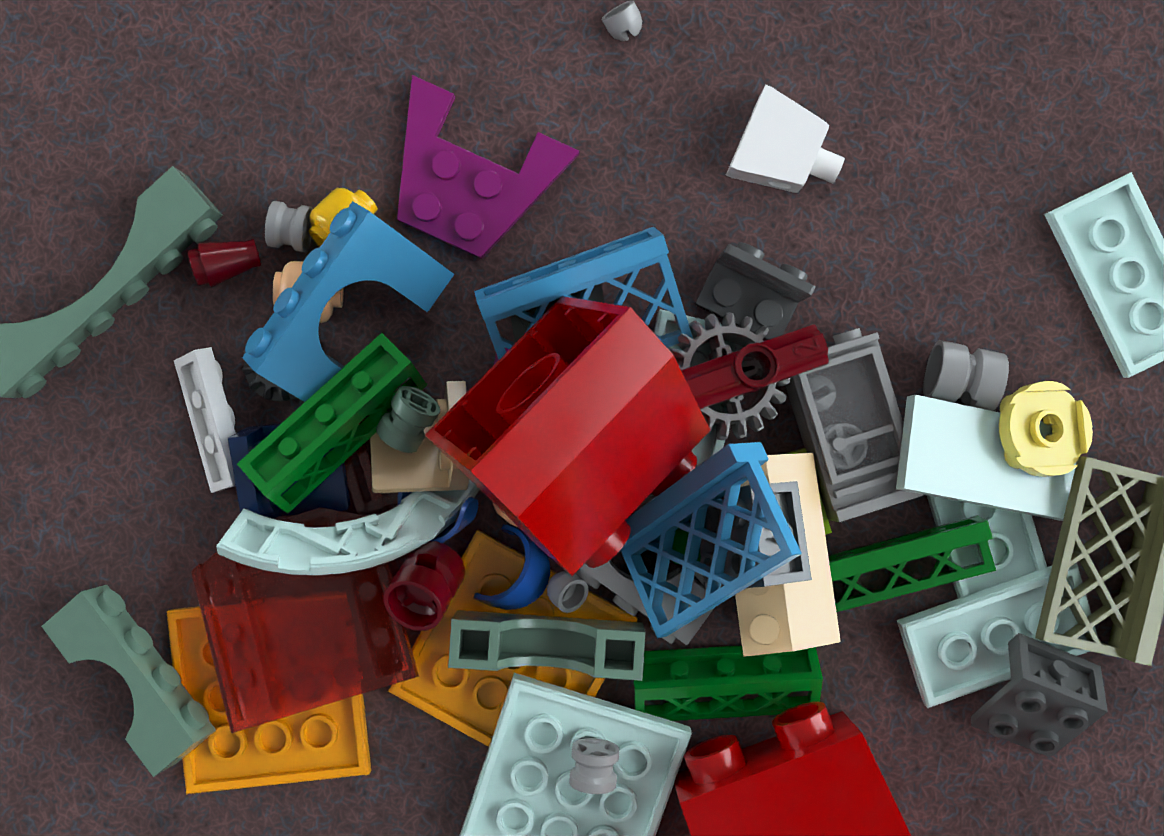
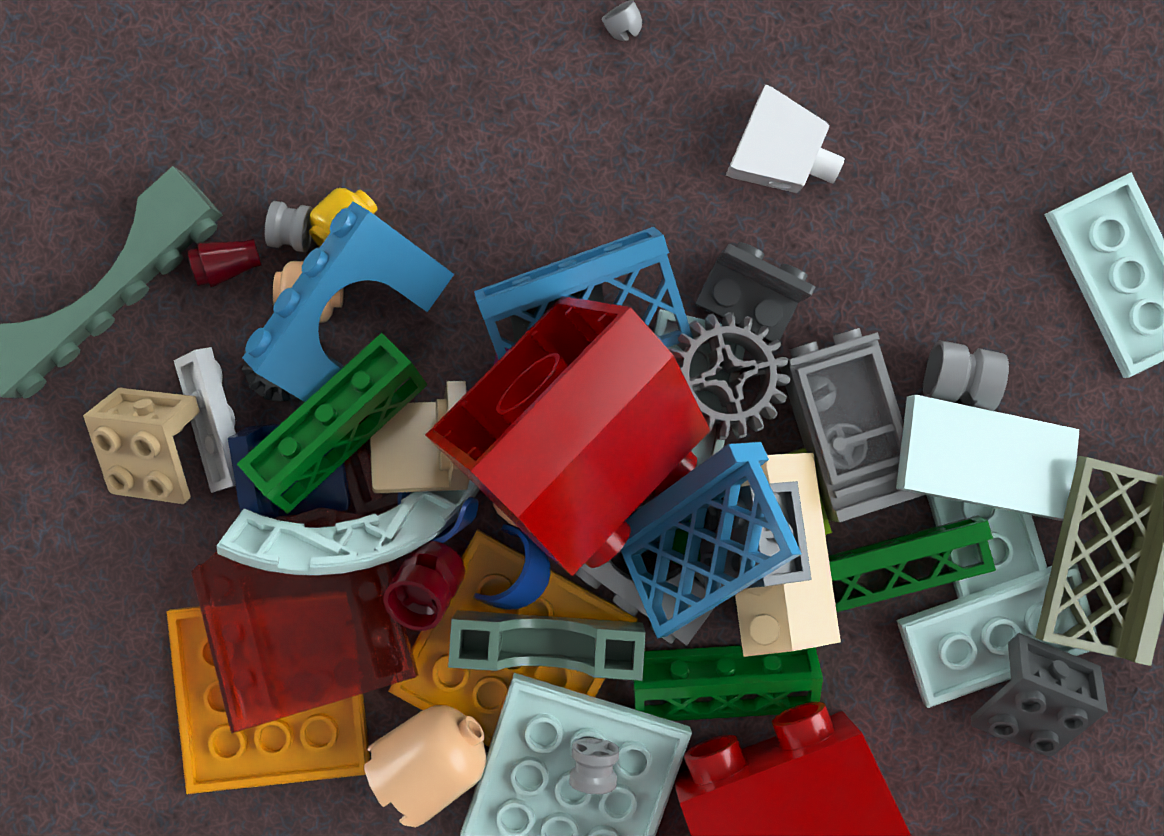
sand green arch [41,585,216,777] -> none
sand green wheel [376,386,440,453] -> none
magenta wing [397,75,580,259] -> none
light grey hinge [547,571,588,613] -> none
dark red piece [681,324,829,409] -> none
light yellow plate [999,381,1093,477] -> none
none -> tan bracket [83,388,200,504]
none -> light nougat cylinder [364,705,487,828]

